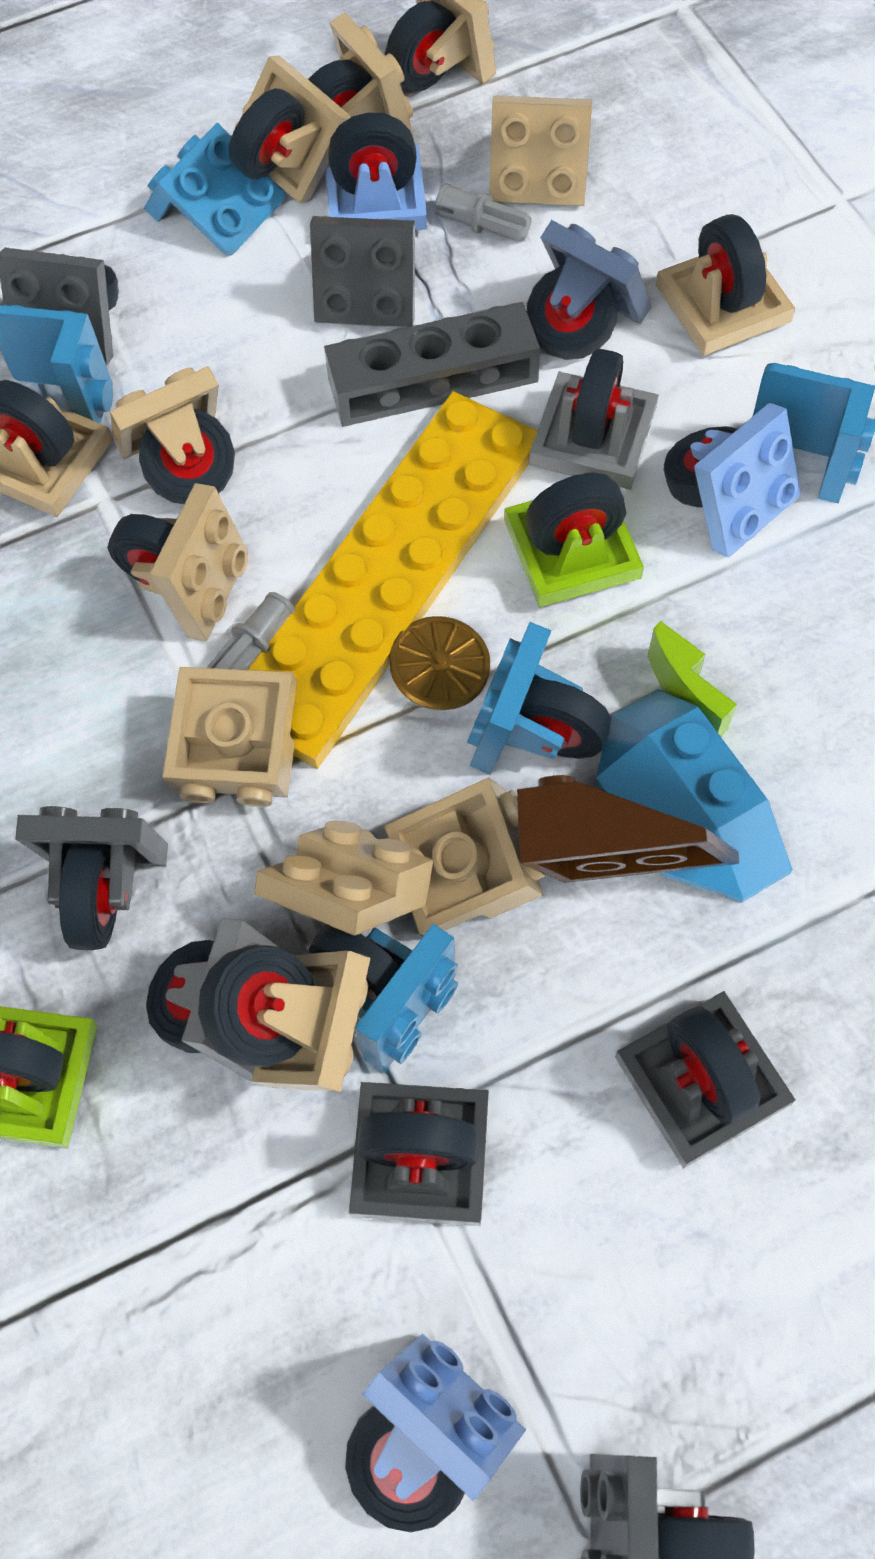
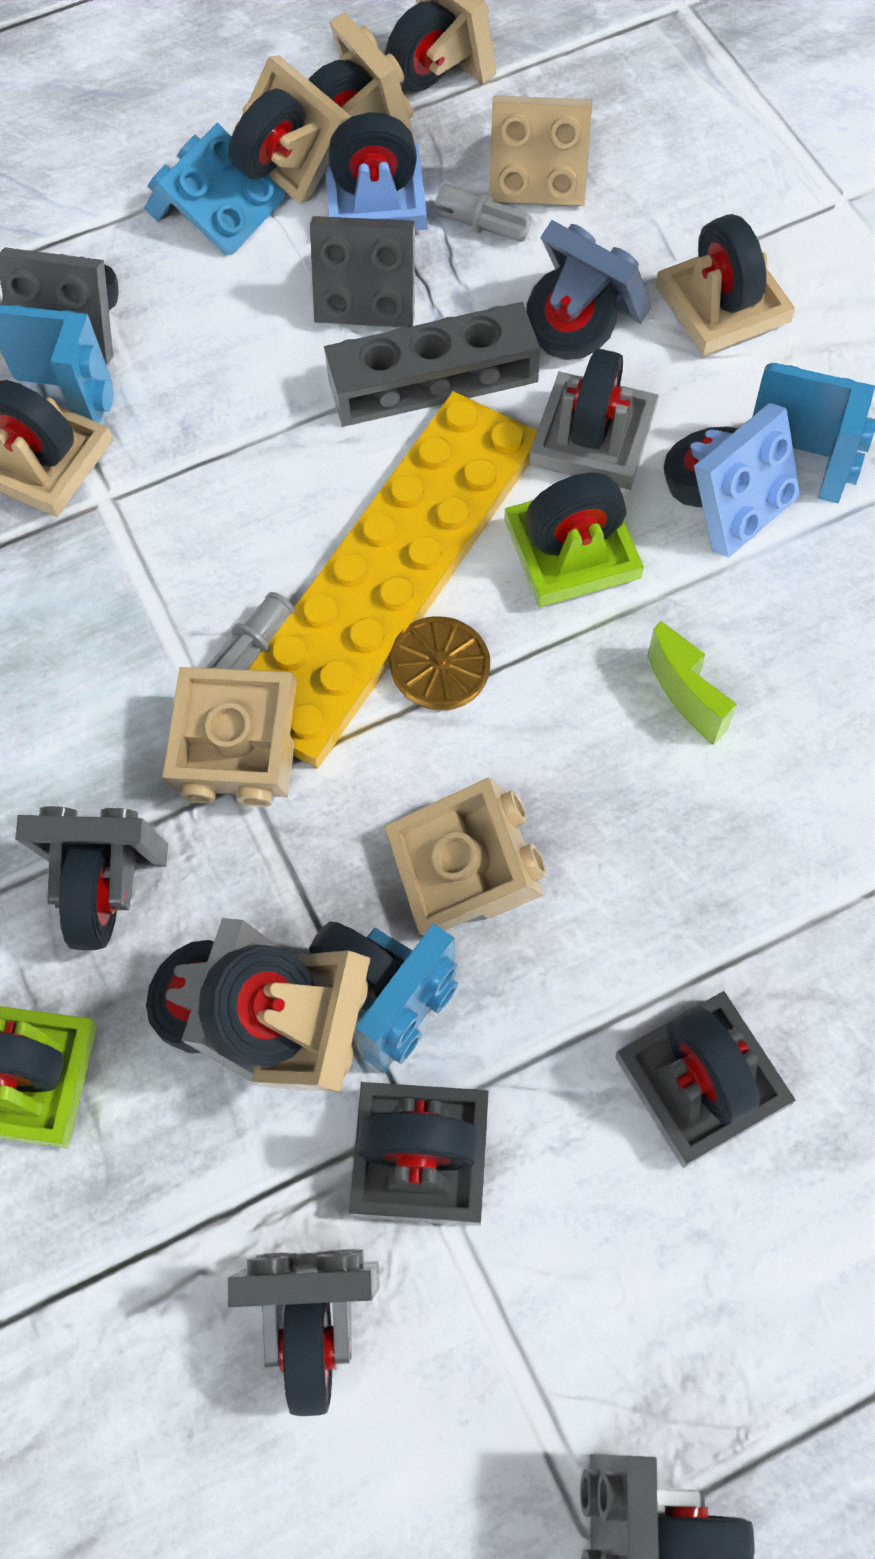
tan plate [107,483,249,642] -> none
plate [110,366,235,504] -> none
tan plate [254,821,433,936] -> none
medium blue plate [345,1334,527,1533] -> none
dark azure plate [467,622,611,775] -> none
reddish brown slope [517,775,740,883] -> none
dark azure wedge [595,689,792,903] -> none
none -> dark grey plate [228,1249,380,1416]

